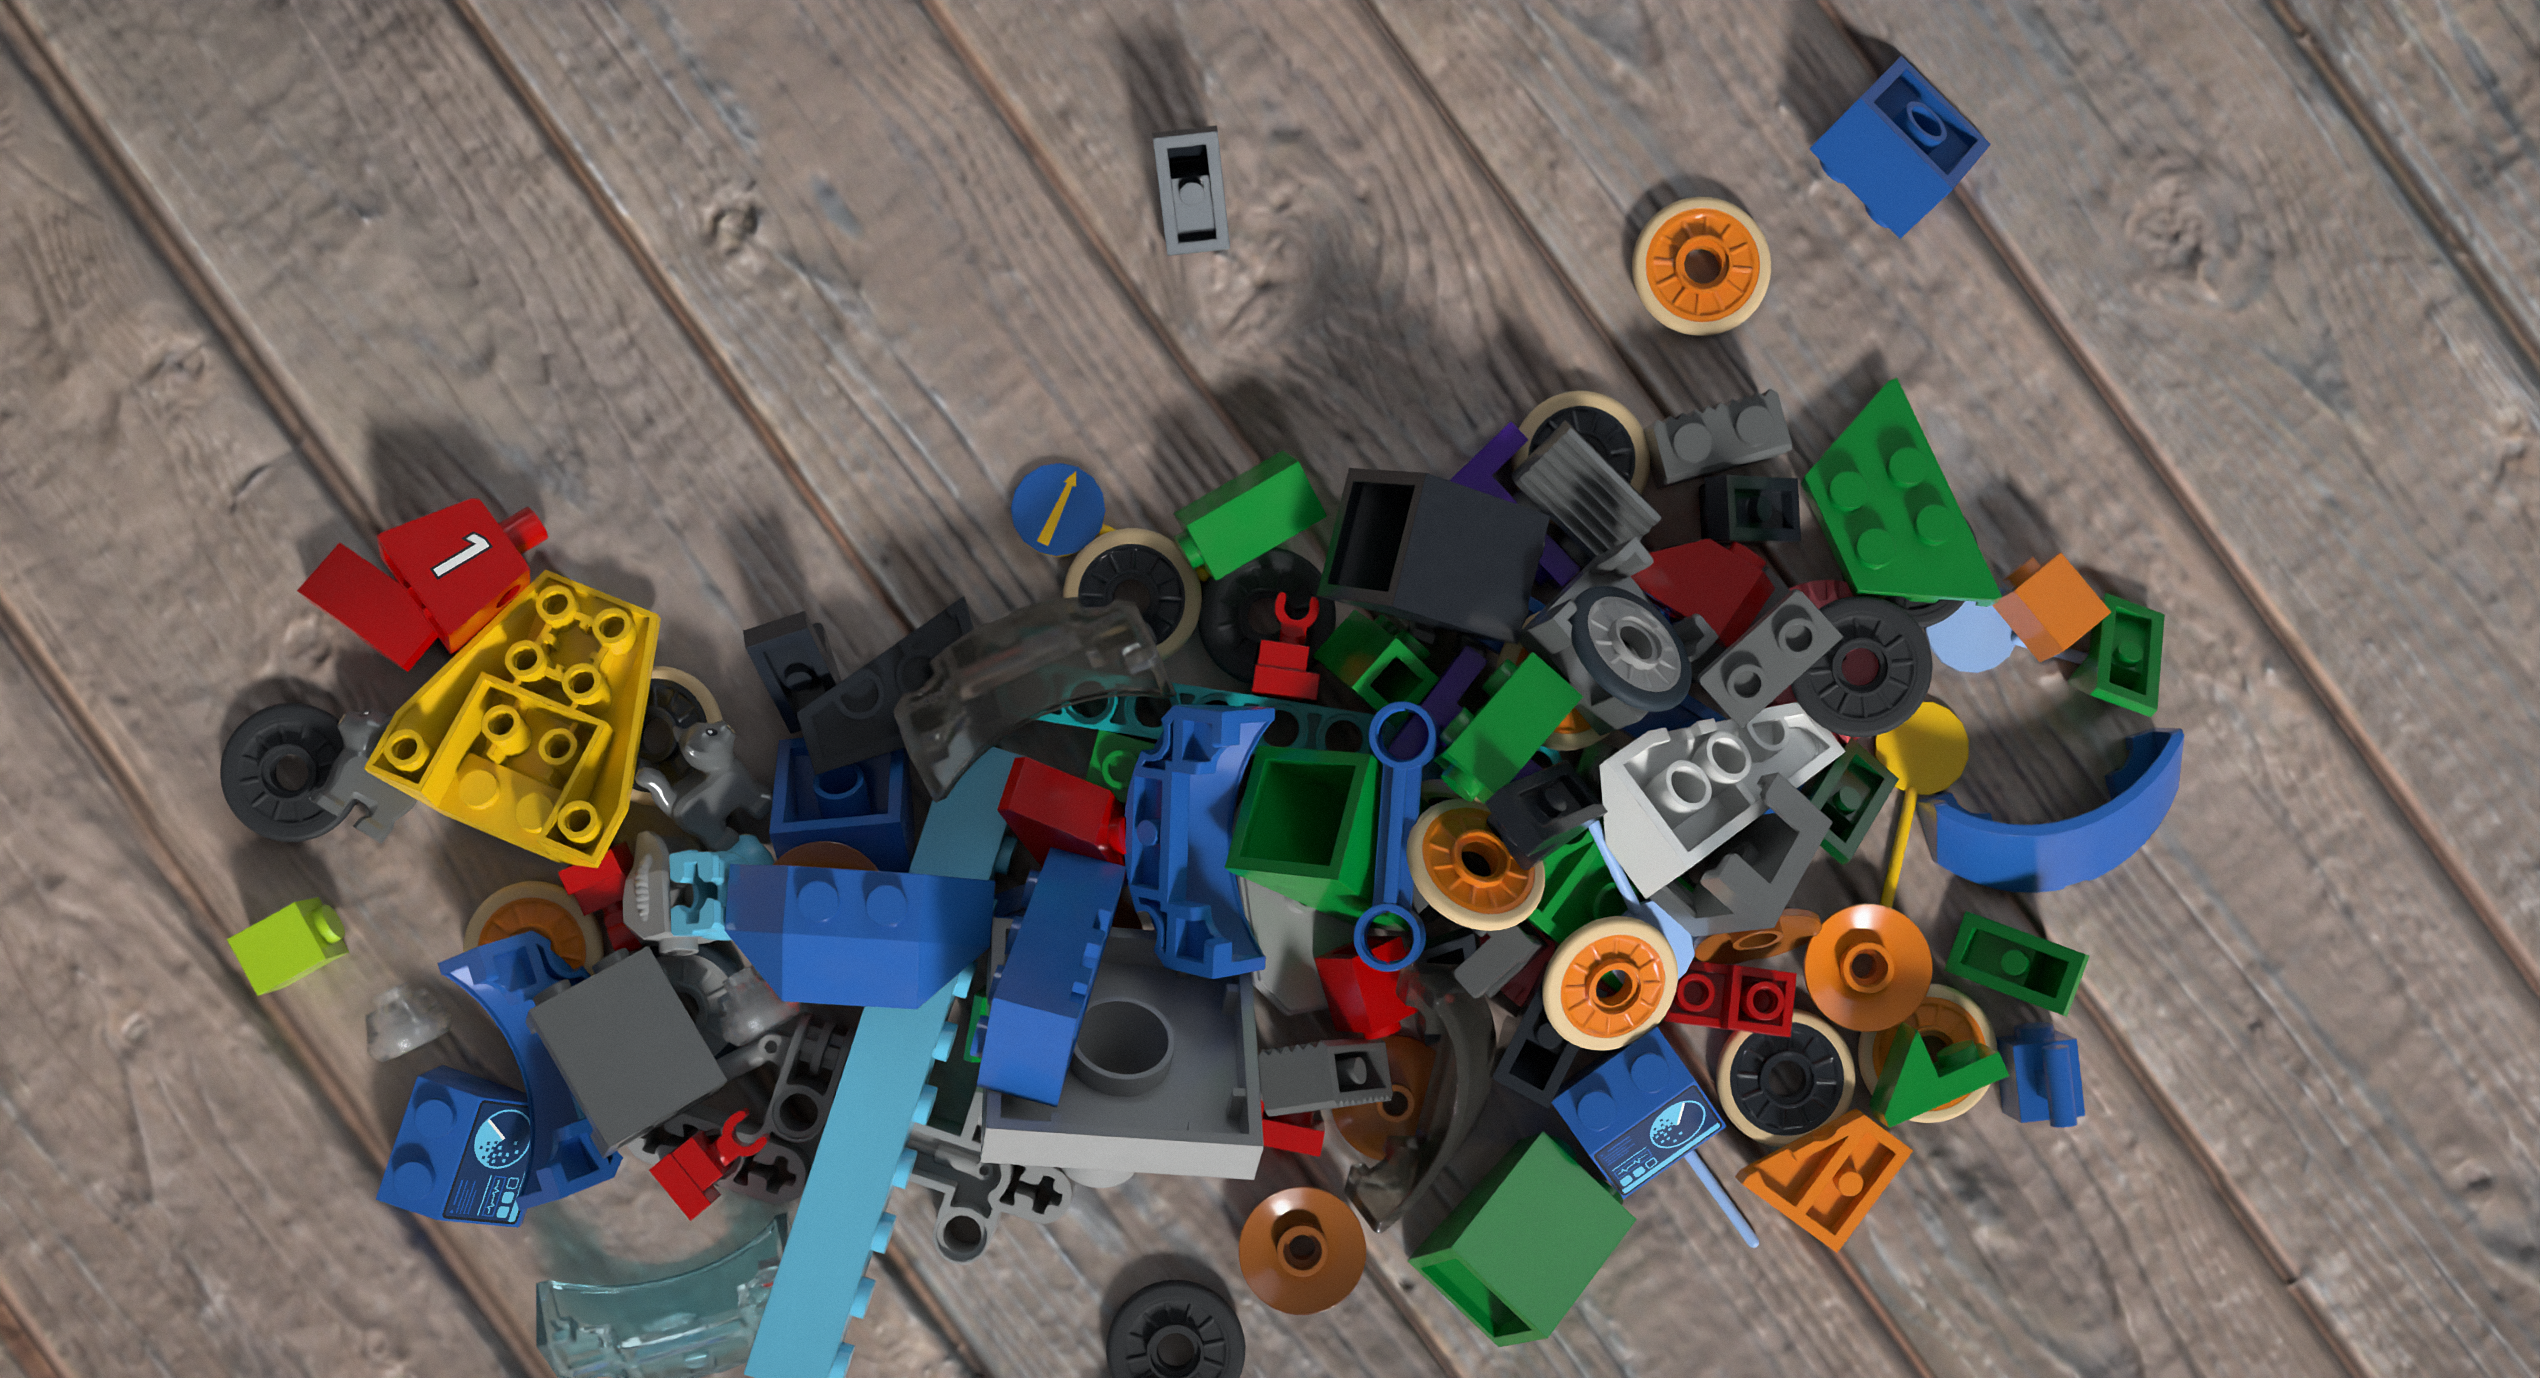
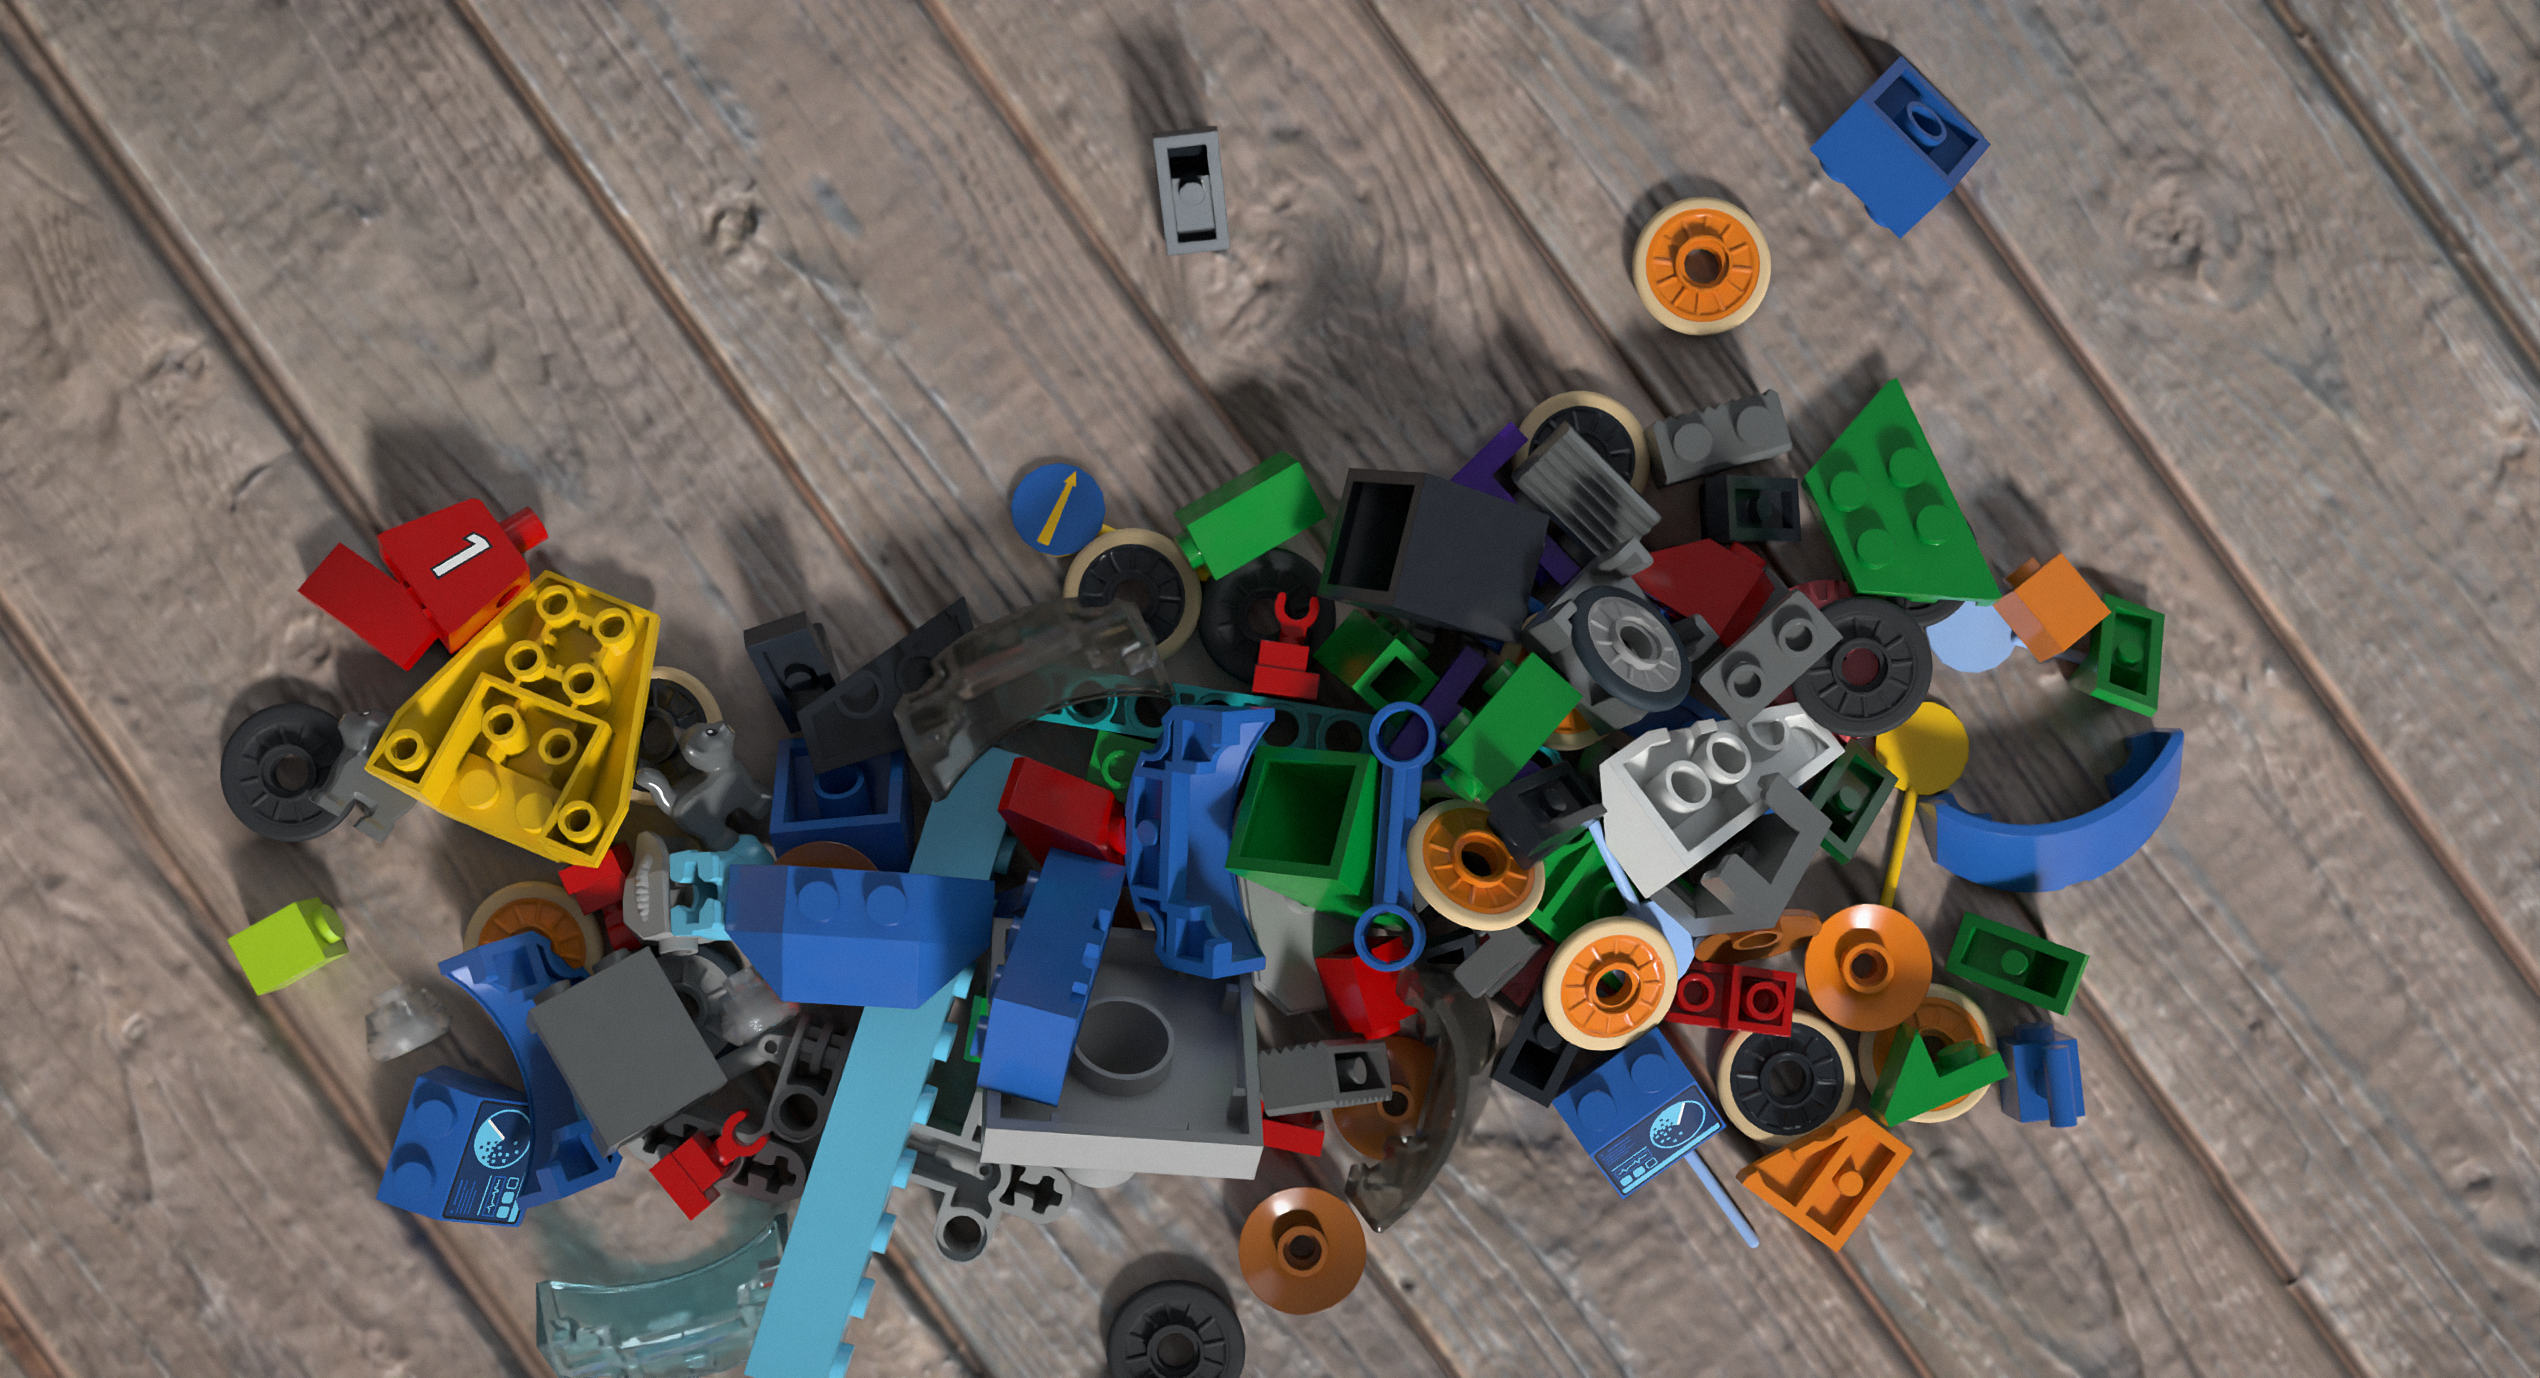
green slope [1407,1131,1637,1347] -> none

